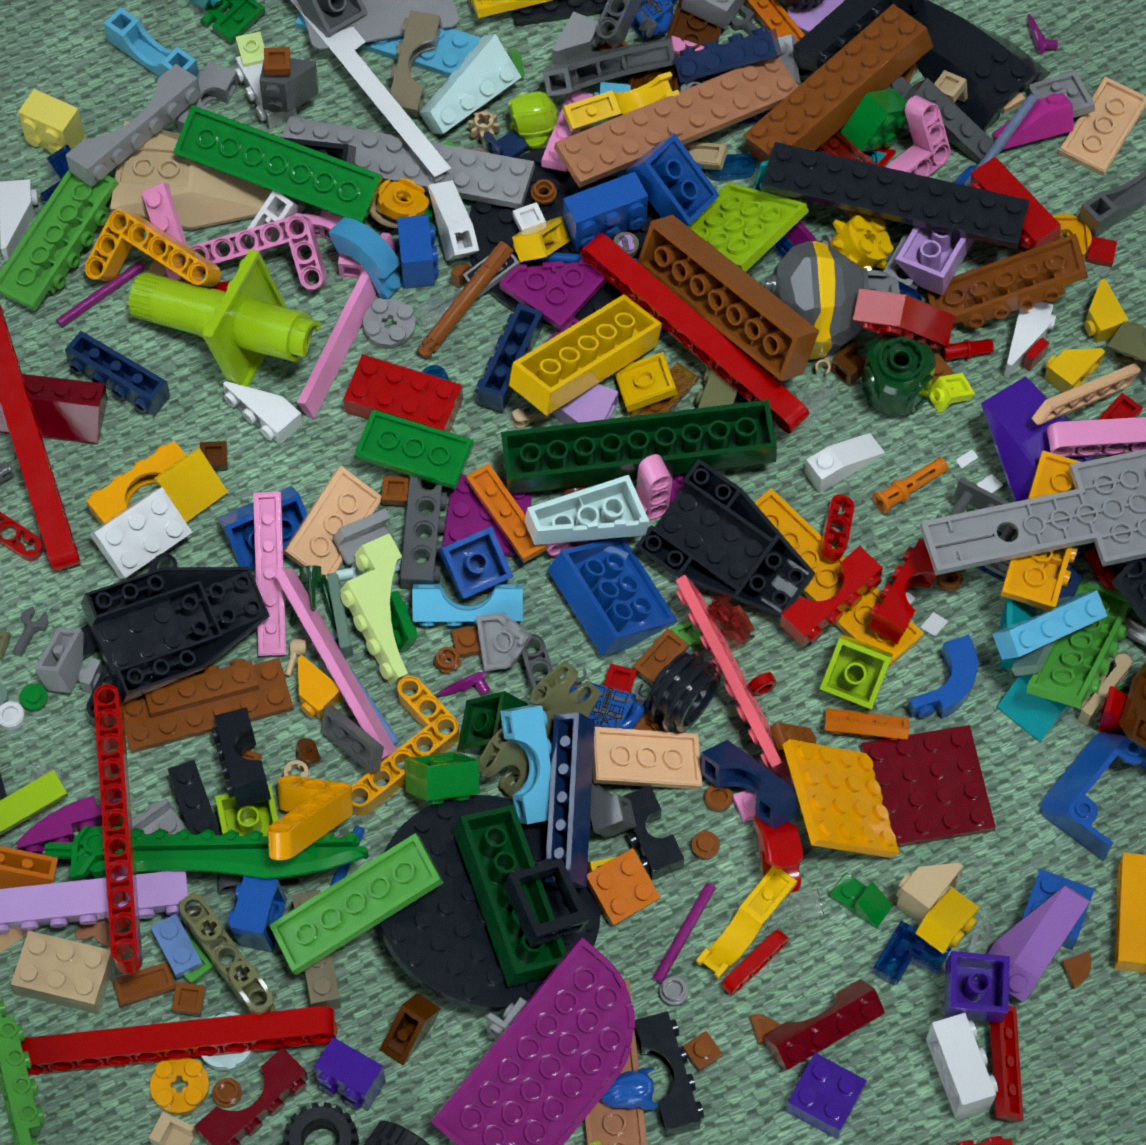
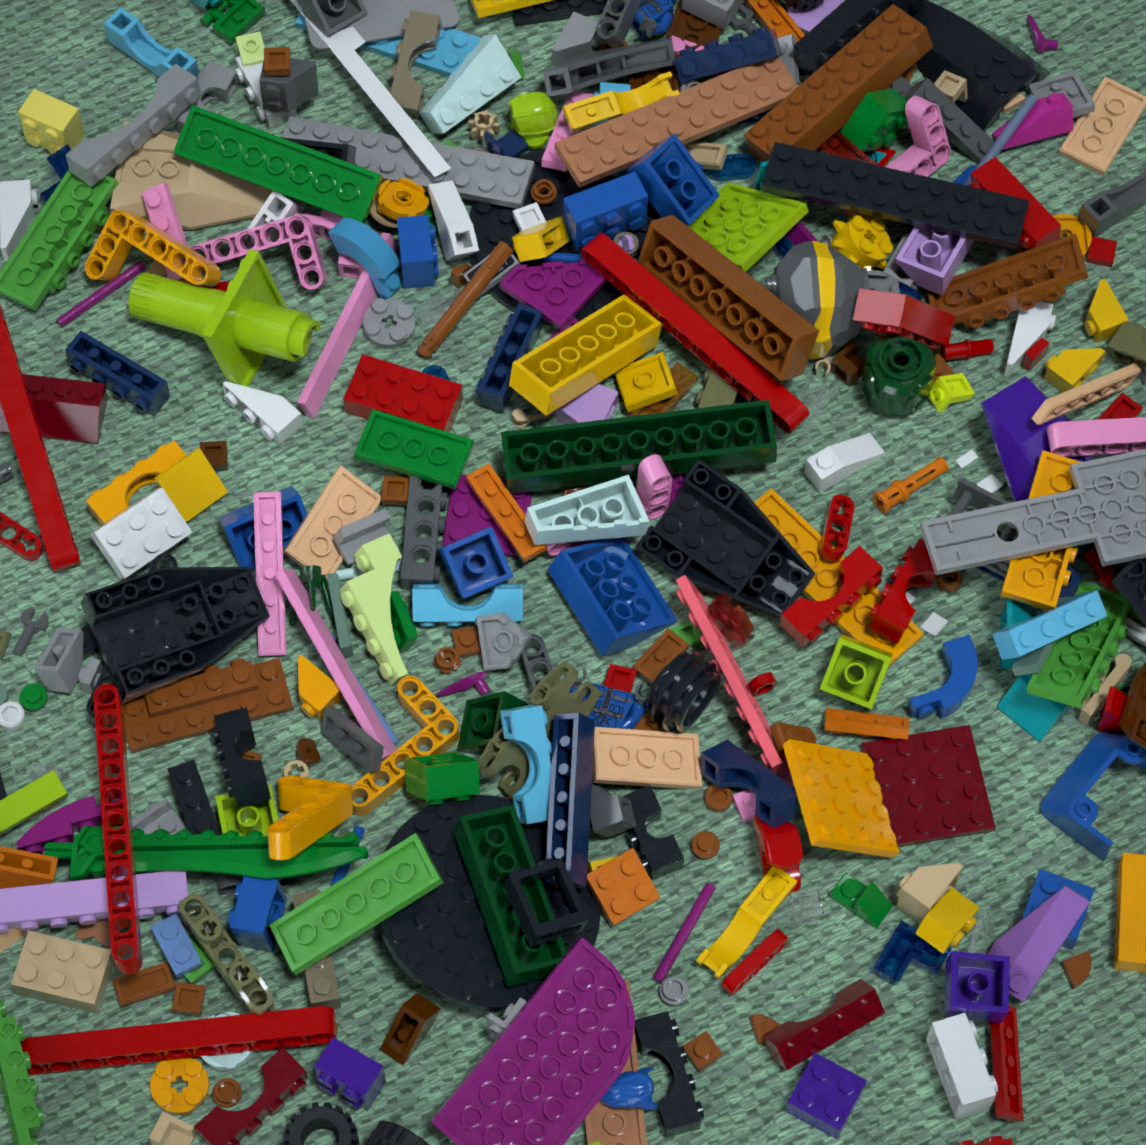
tan hand [284,639,307,677] -> none

